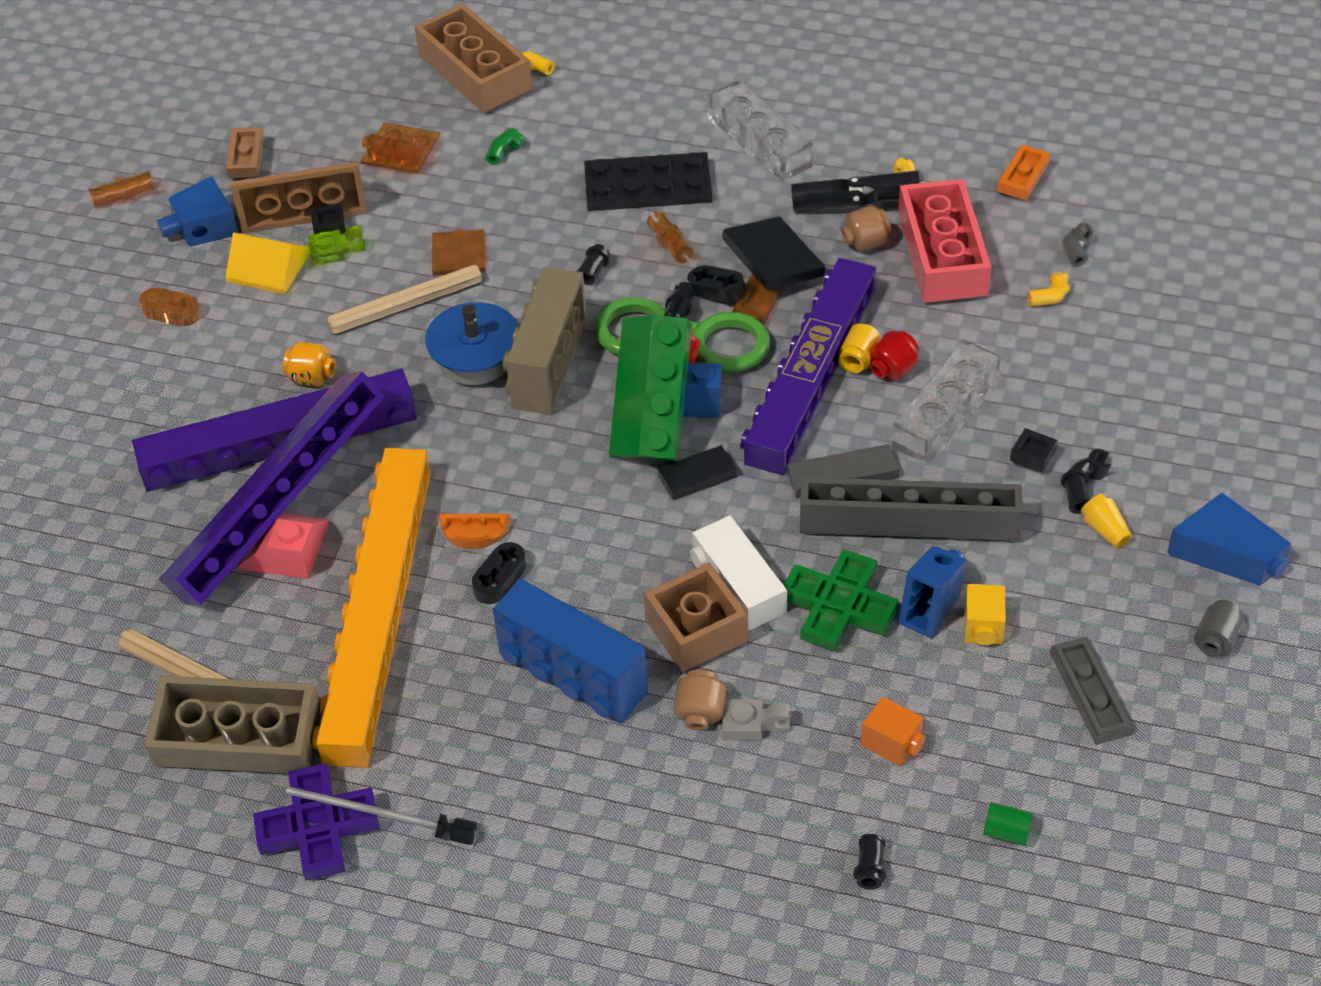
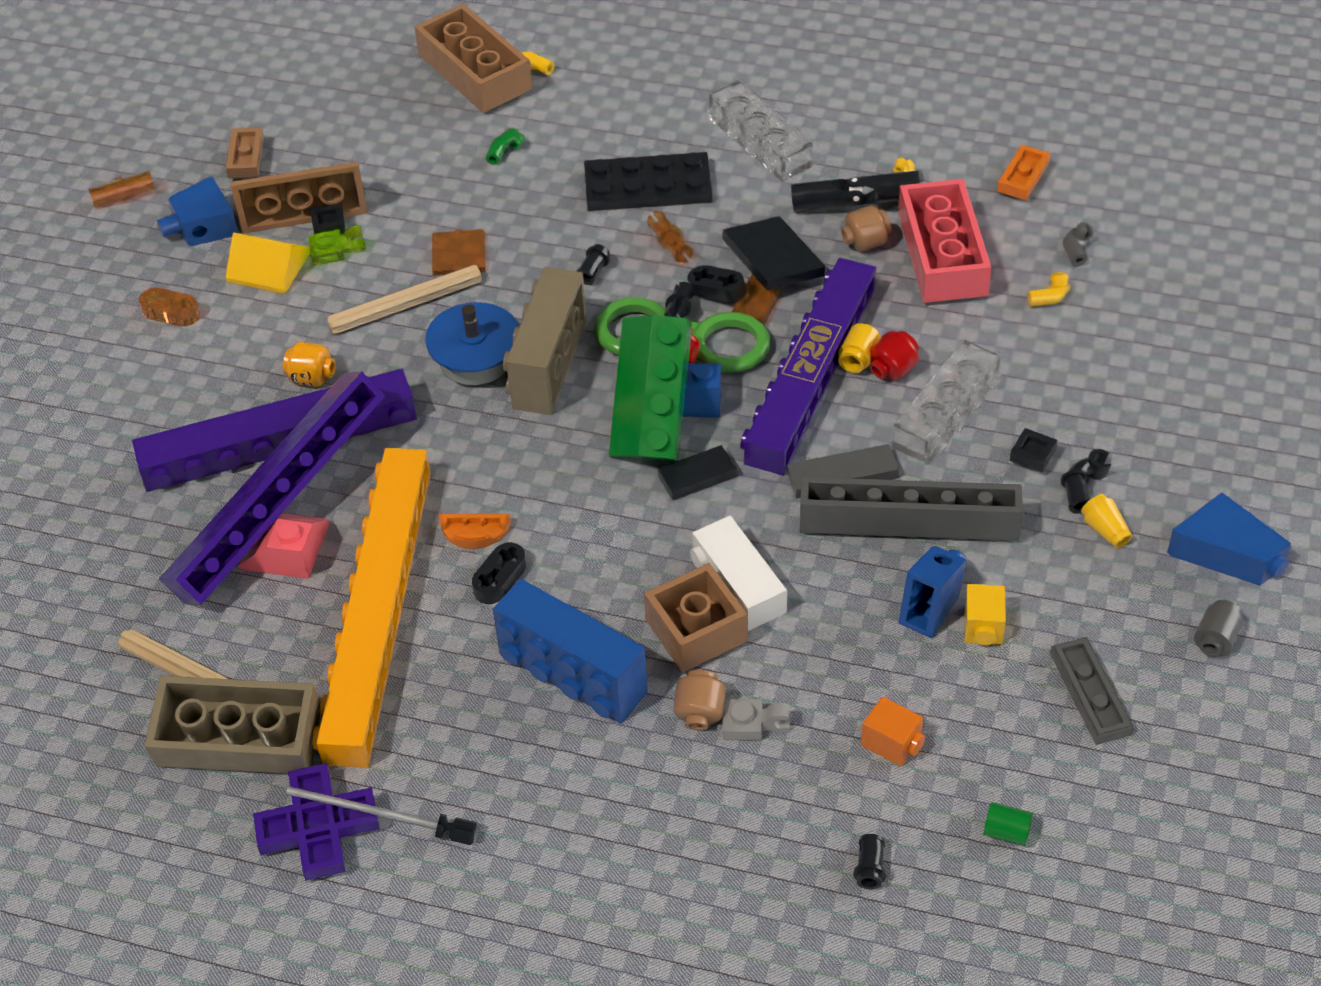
clear orange hinge [361,122,440,174] -> none
green plate [784,549,899,651] -> none

